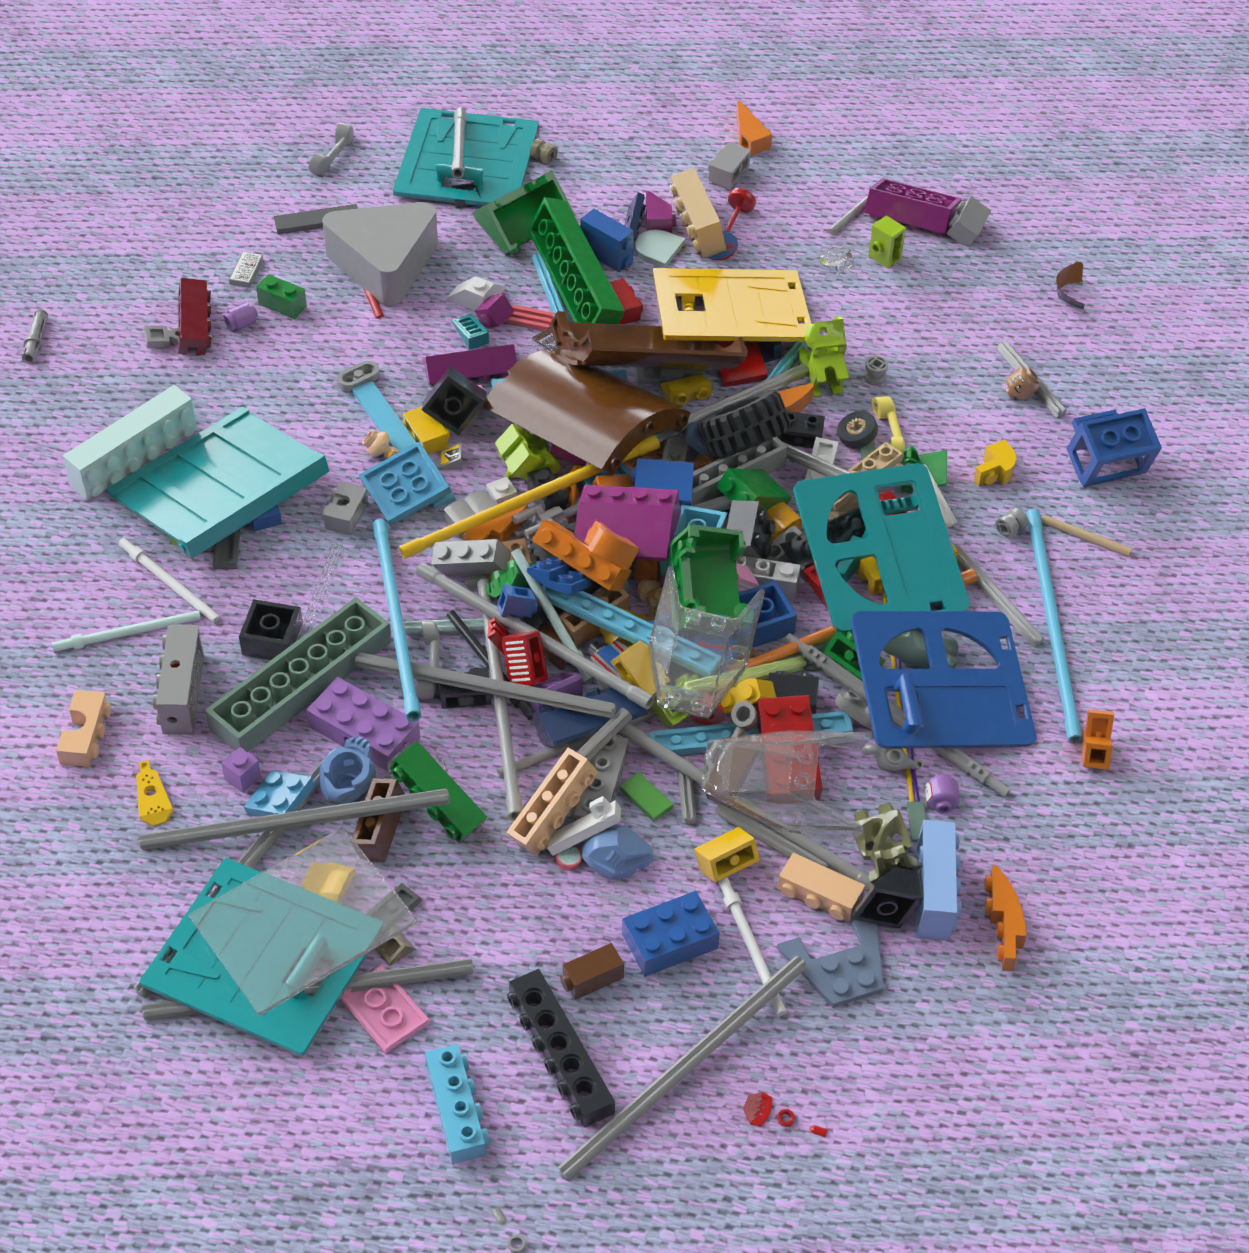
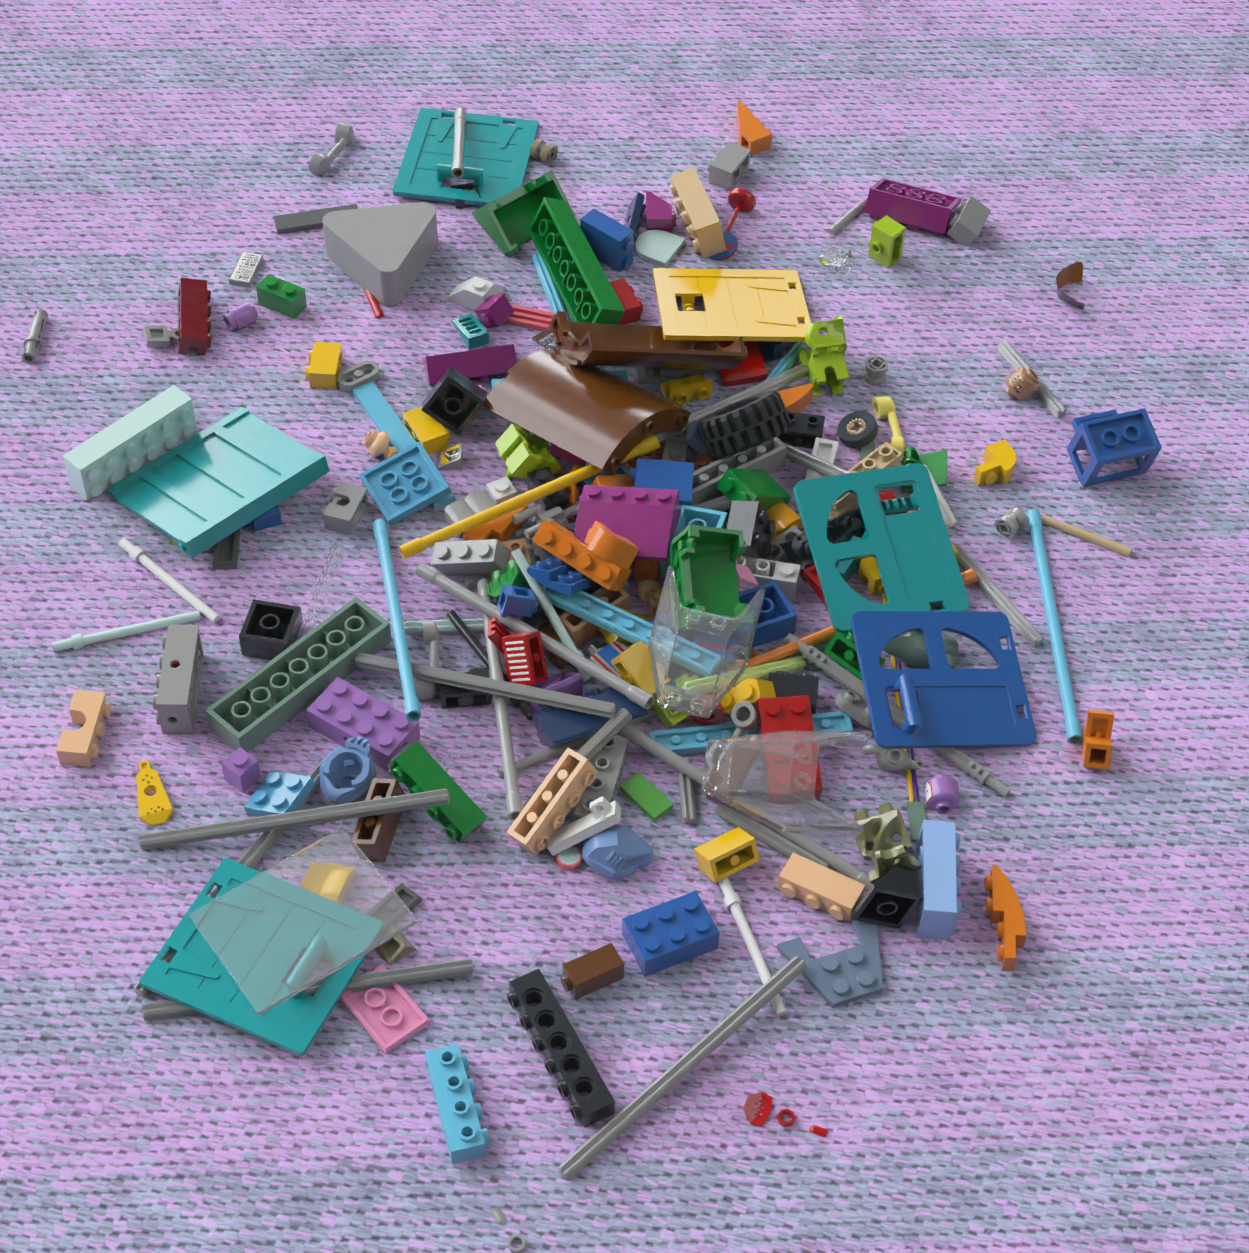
none -> yellow brick [305,342,343,389]

